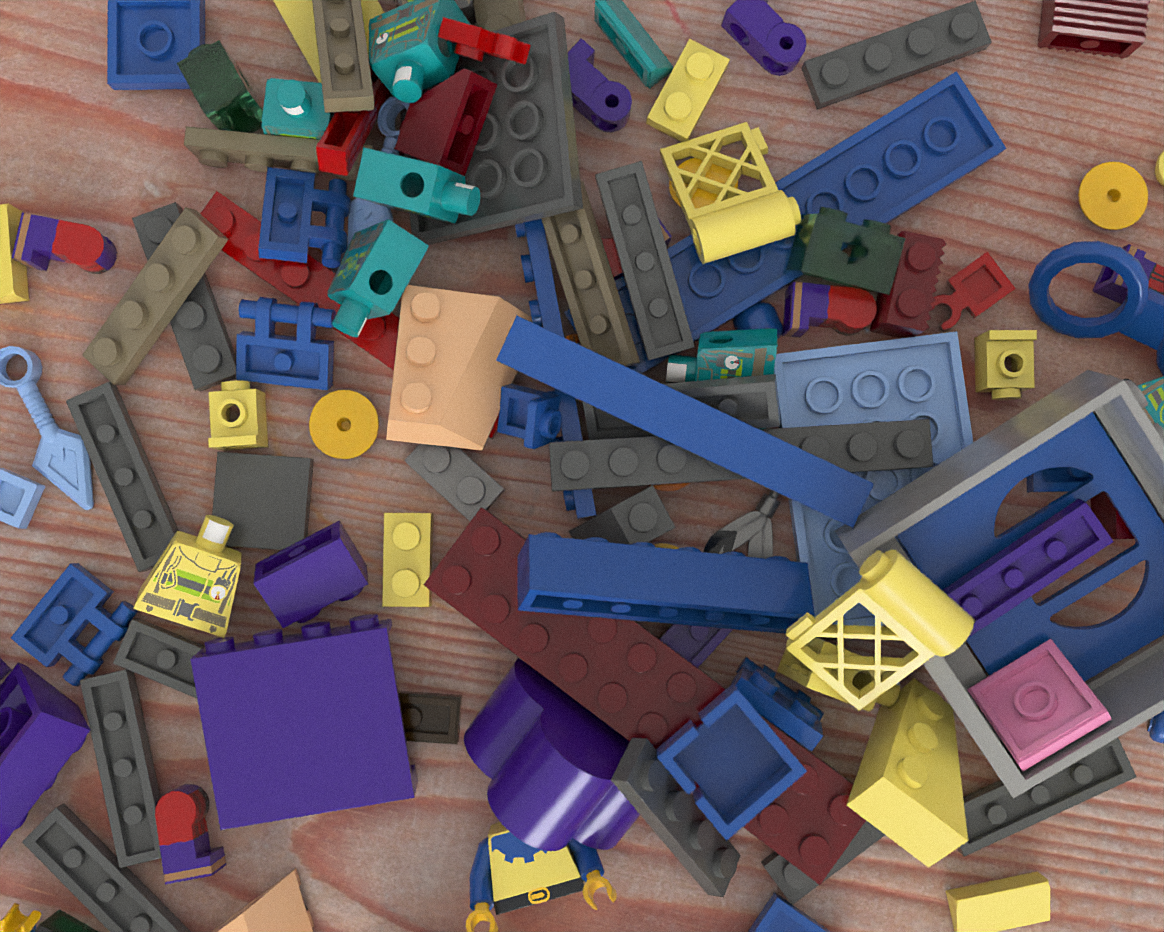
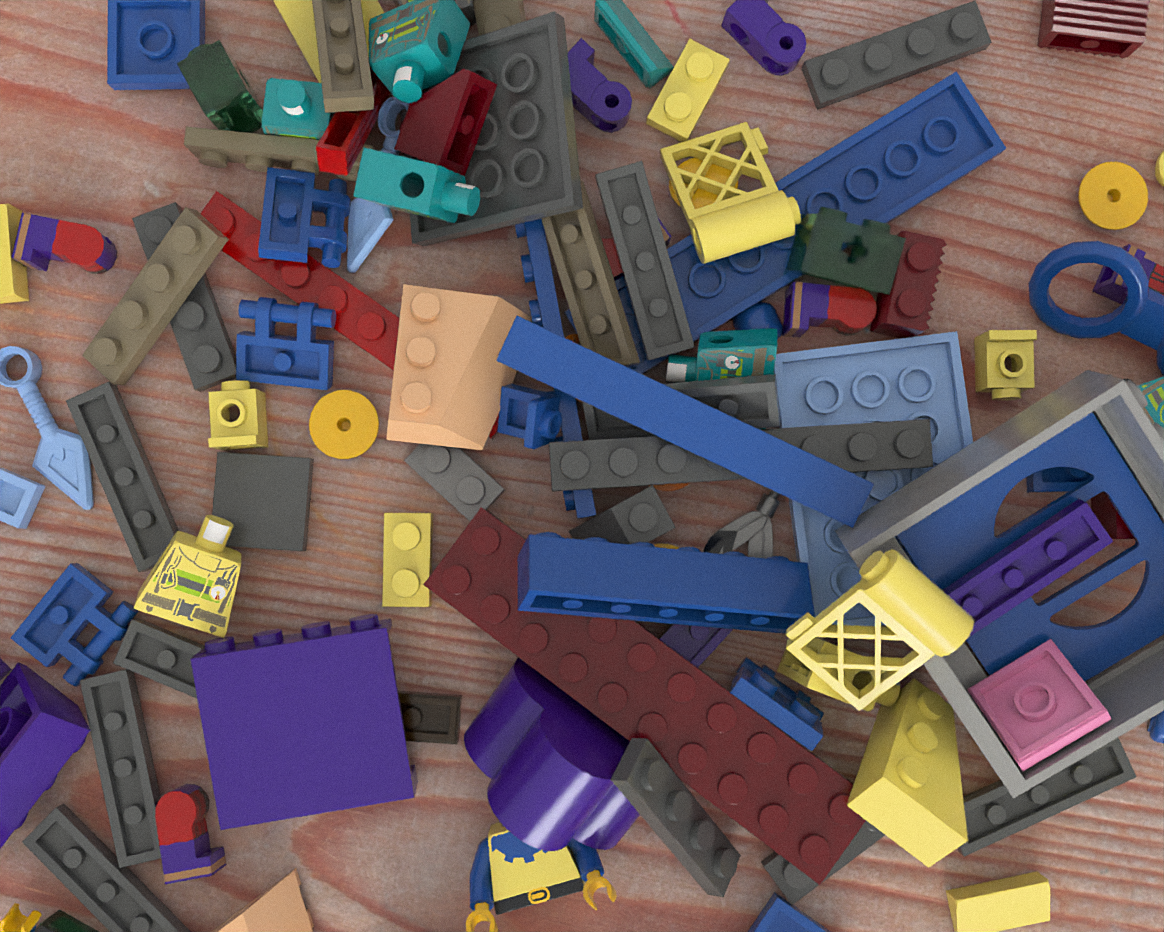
dark purple brick [253,520,368,628] -> none
teal torso [327,219,429,337] -> none
red plate [438,17,531,65] -> none
blue piece [656,684,807,841] -> none
red plate [930,252,1016,331] -> none

